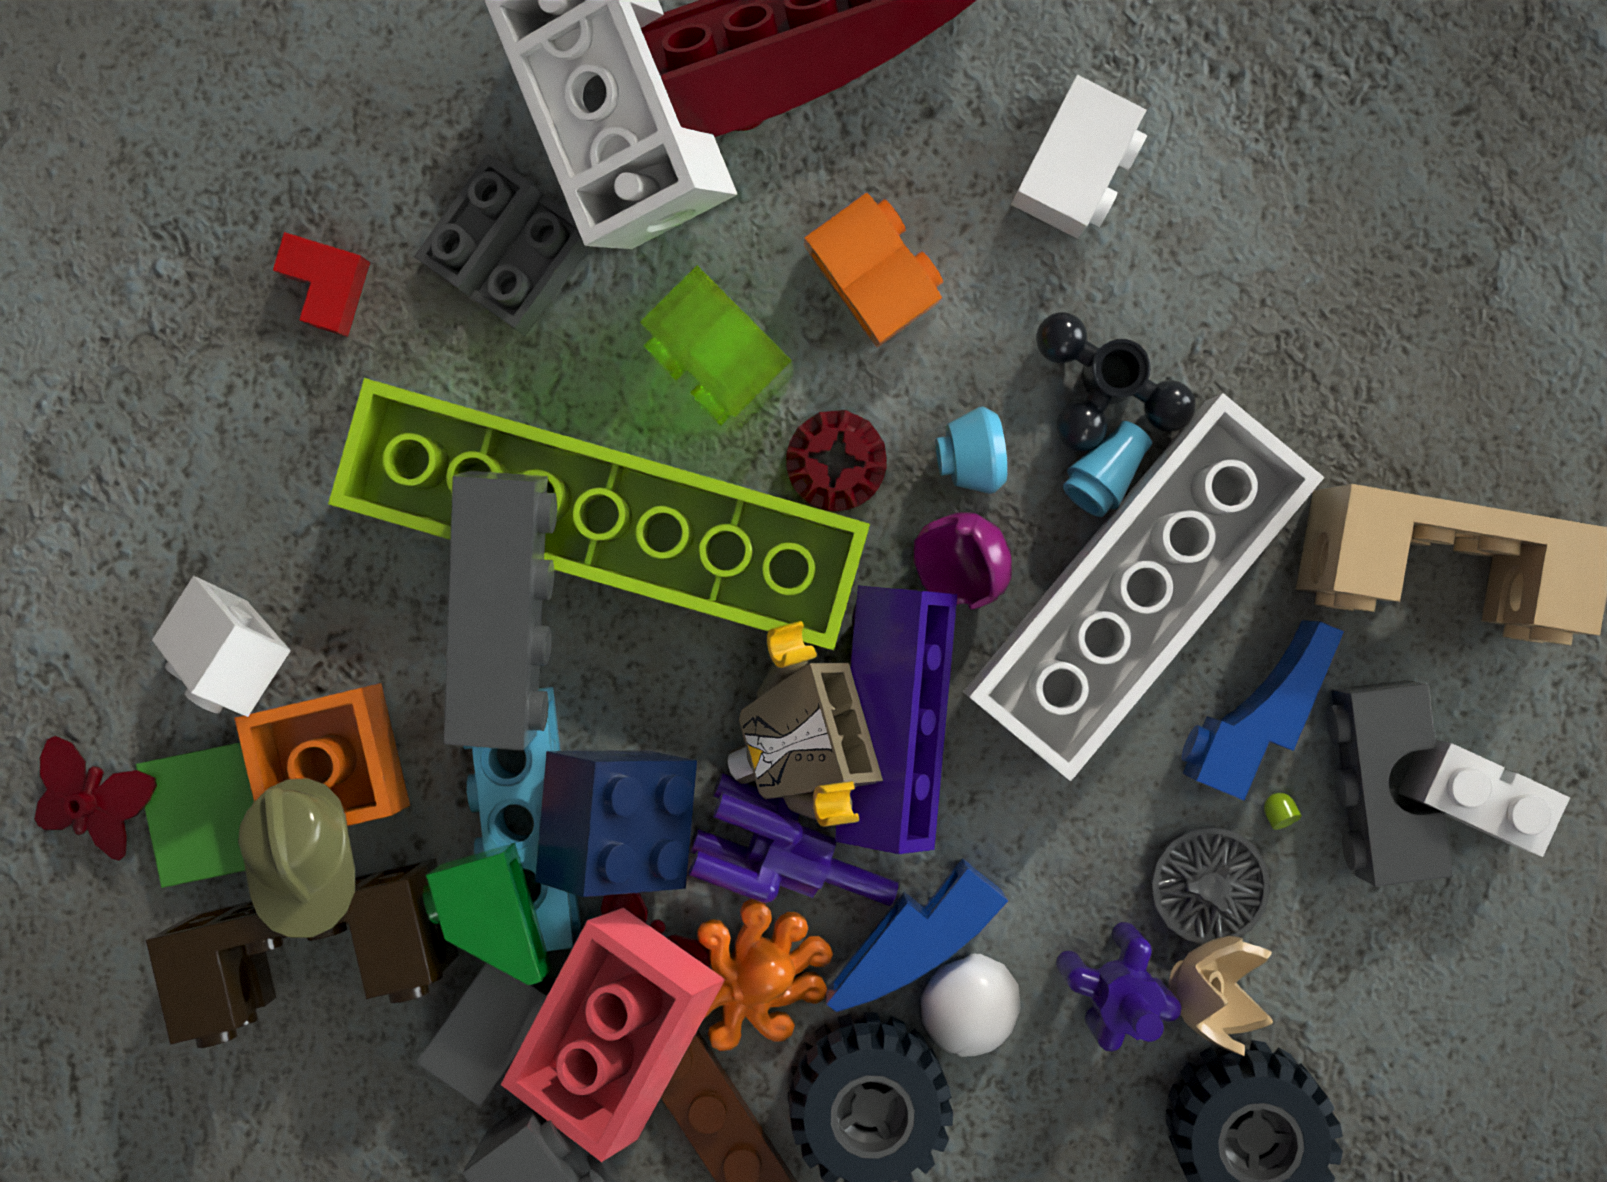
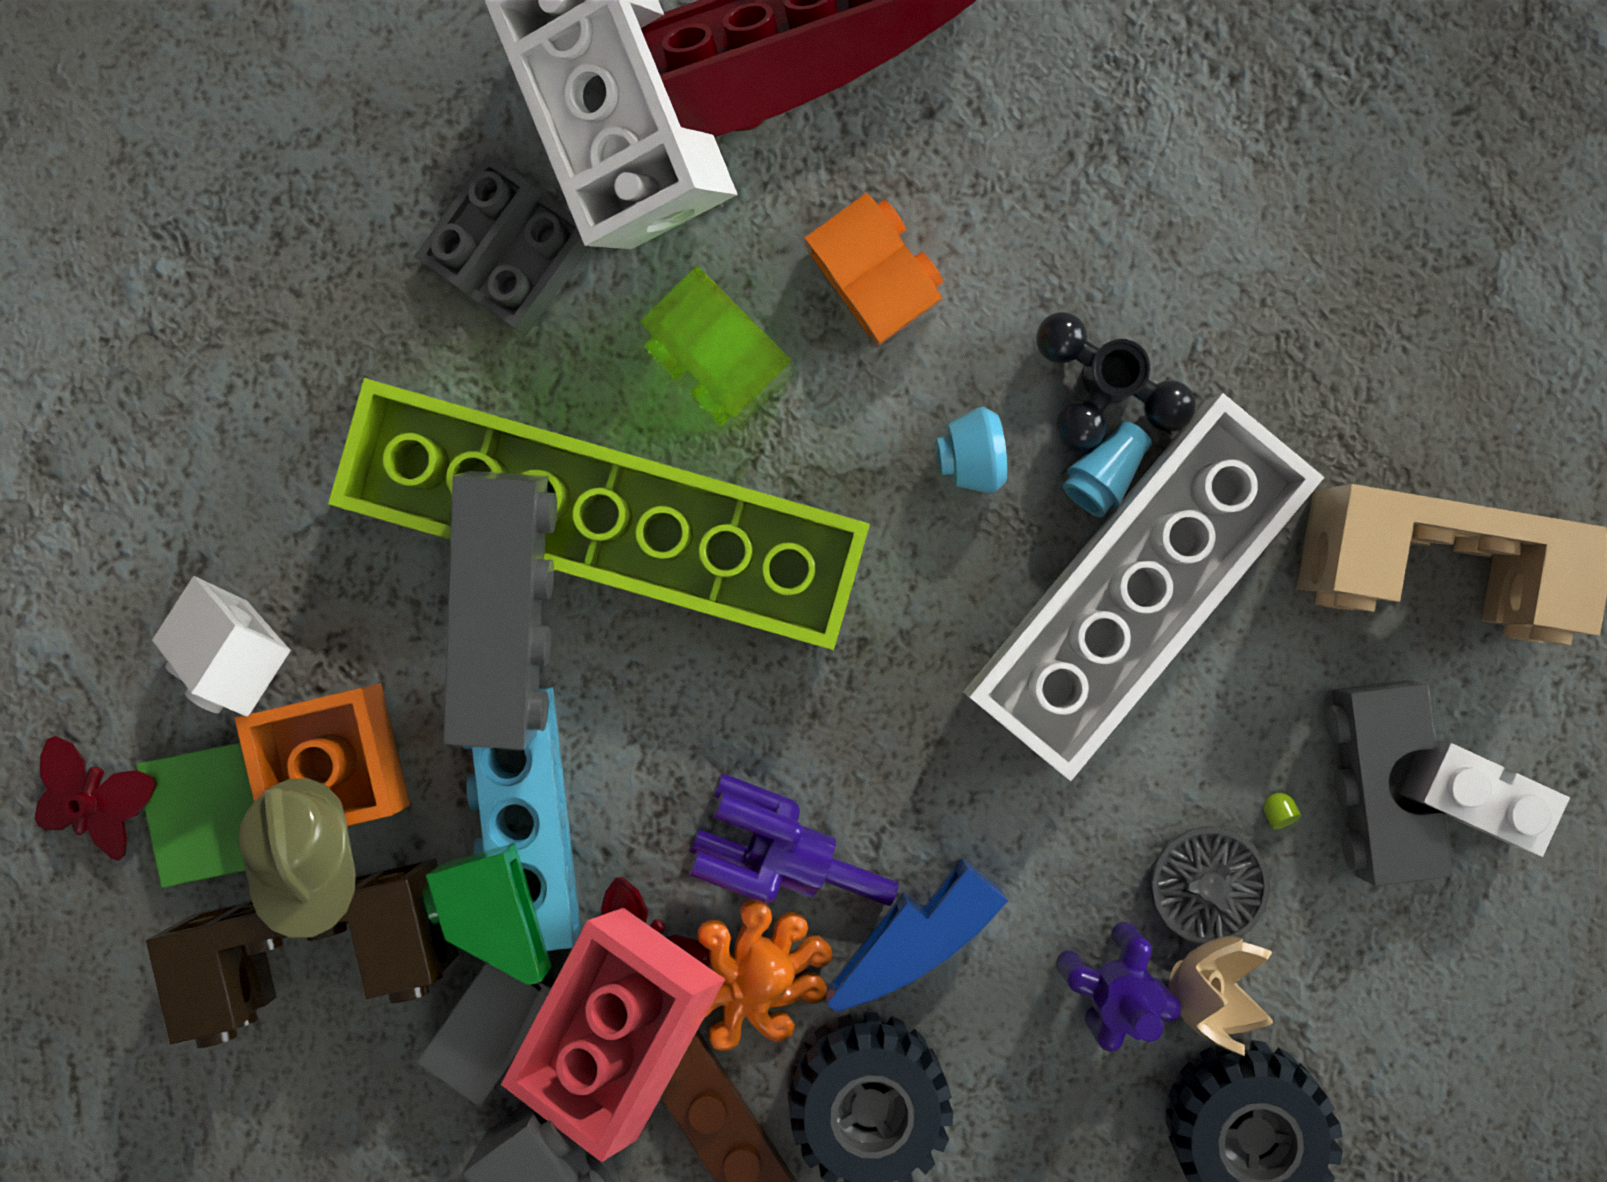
red piece [273,232,371,337] -> none
dark blue brick [535,750,697,897] -> none
dark tan torso [728,621,883,827] -> none
dark red gear [786,410,887,511] -> none
dark purple brick [835,585,958,854] -> none
magenta hair [914,512,1012,610] -> none
white hair [920,953,1021,1057] -> none
white brick [1011,75,1147,239] -> none
blue slope [1182,620,1344,800] -> none

